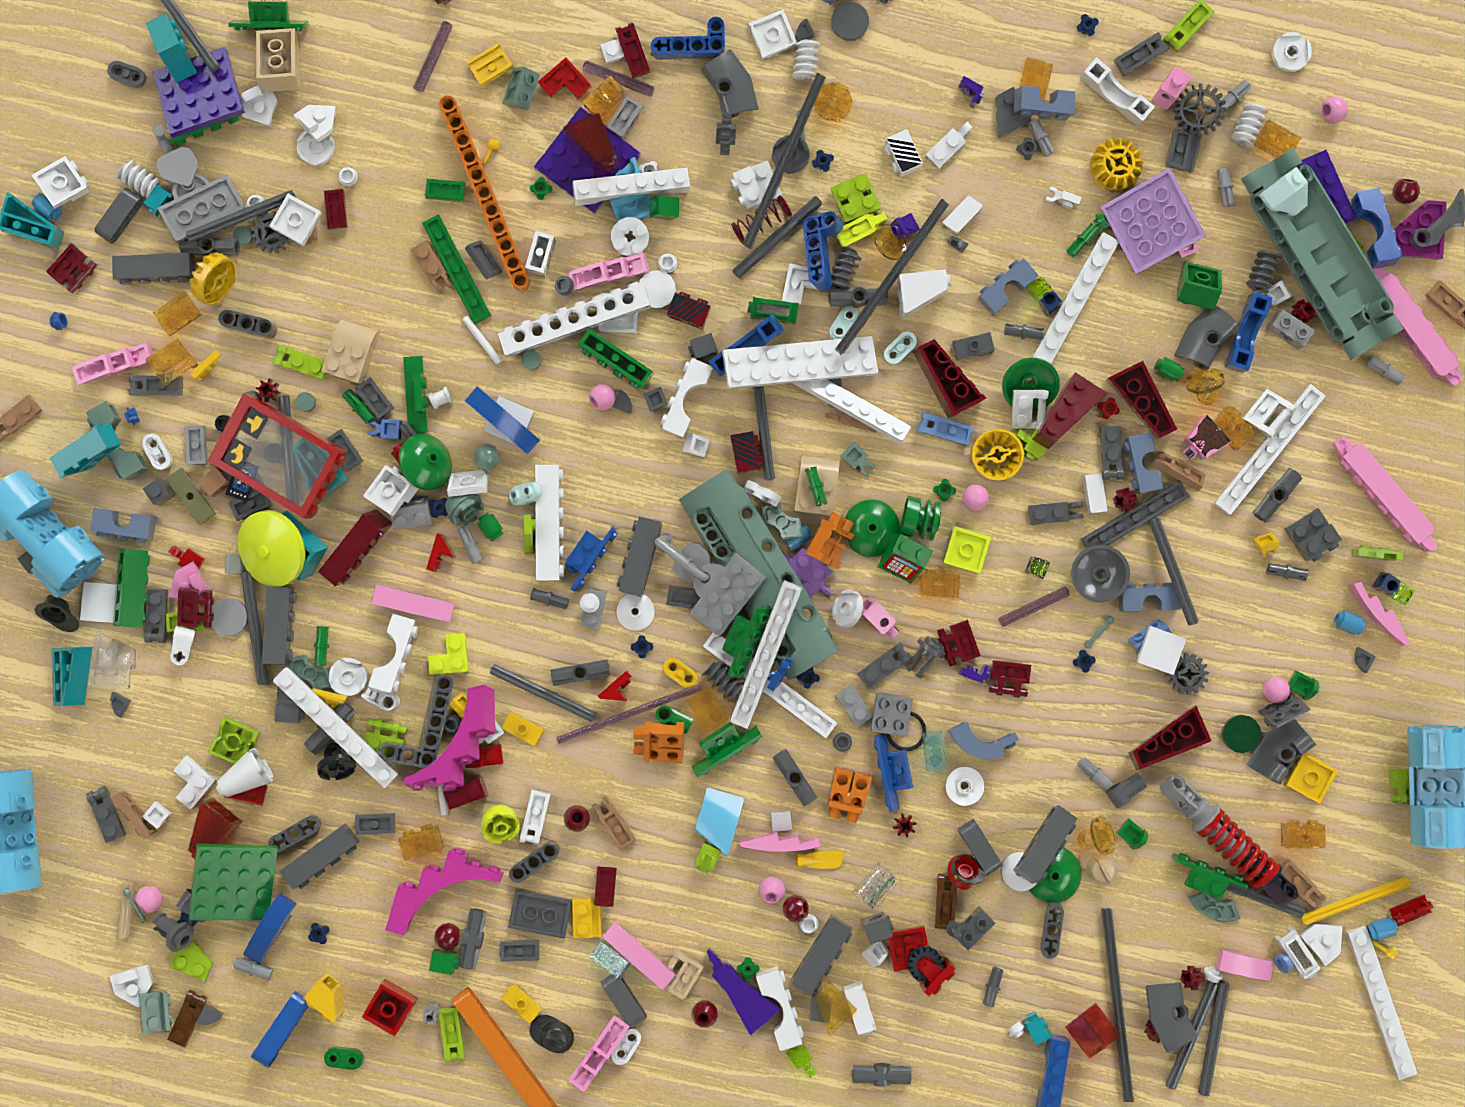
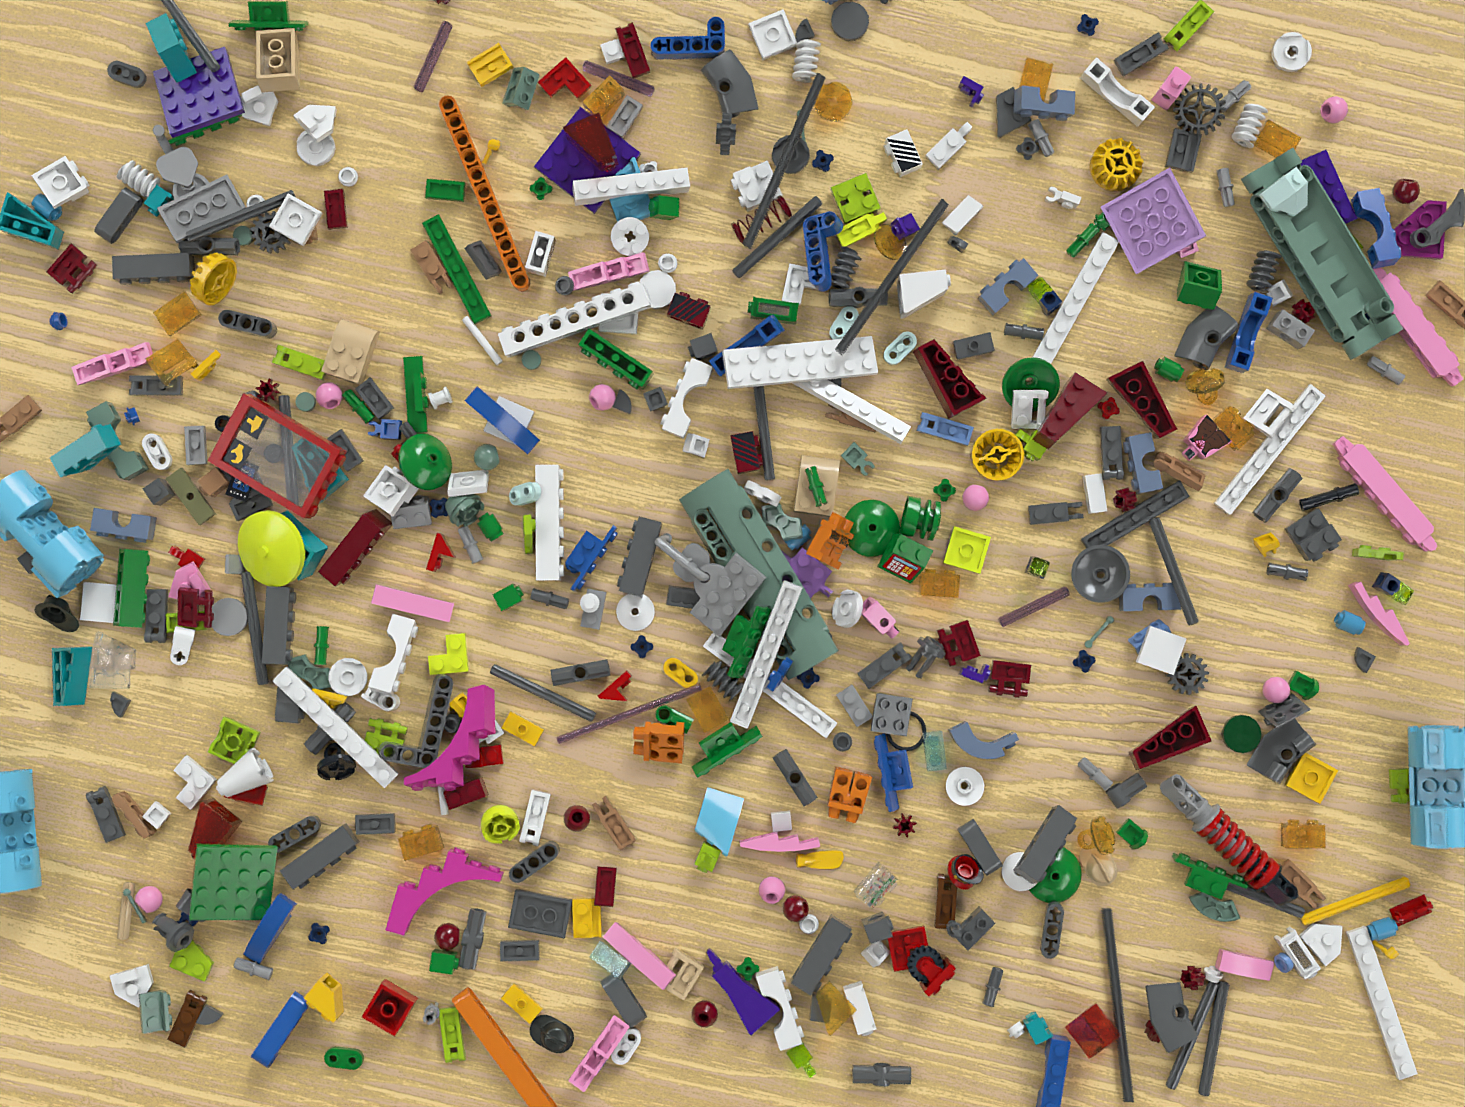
none -> bright pink piece [315,382,343,409]
none -> green brick [492,584,524,611]
none -> black pin [1299,483,1359,511]

